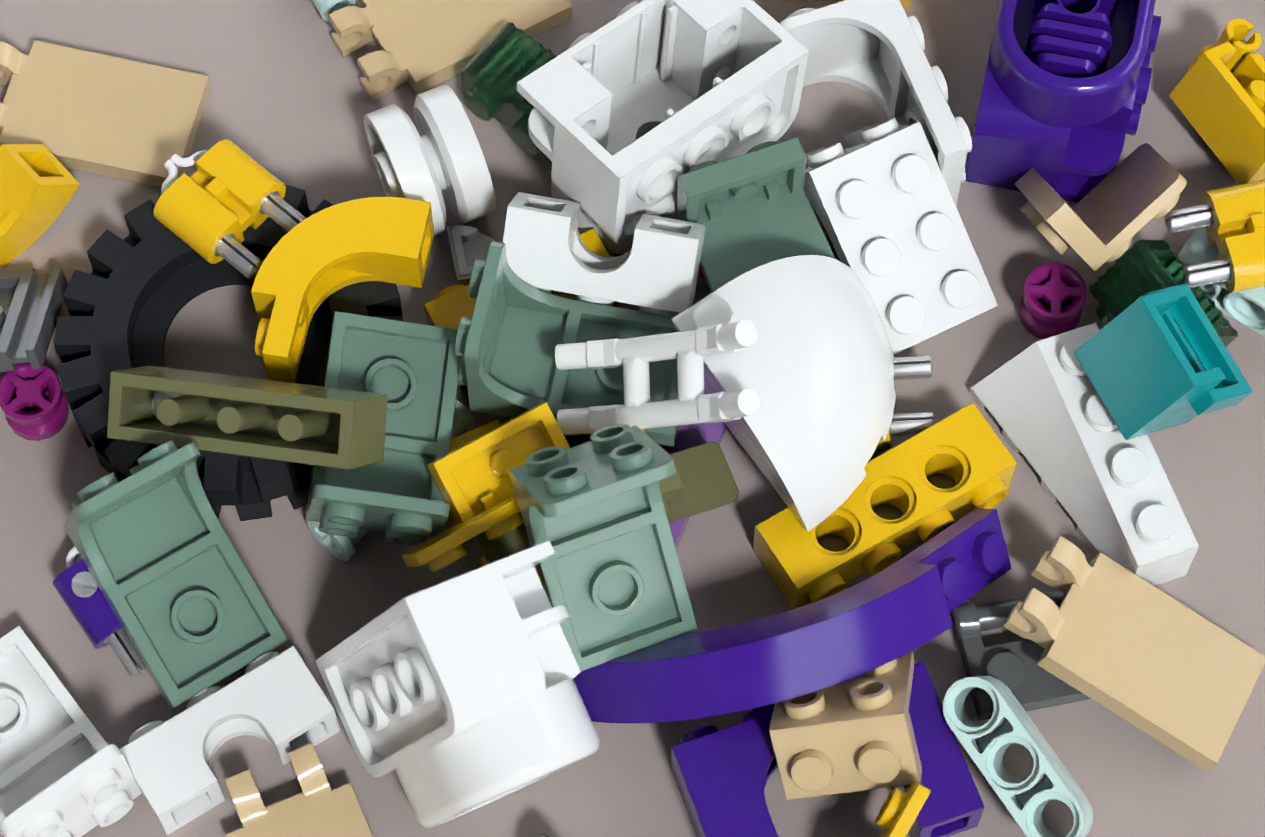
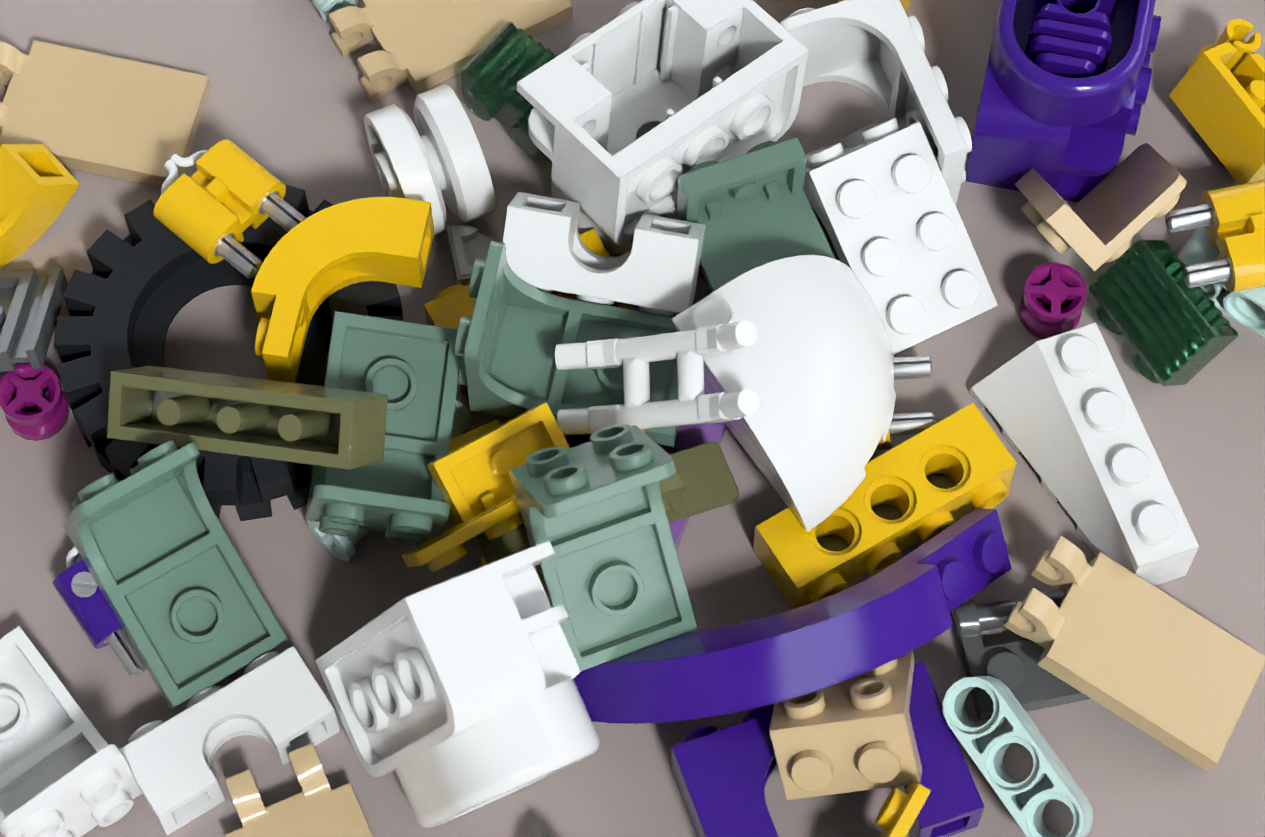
teal plate [1074,283,1253,440] -> none

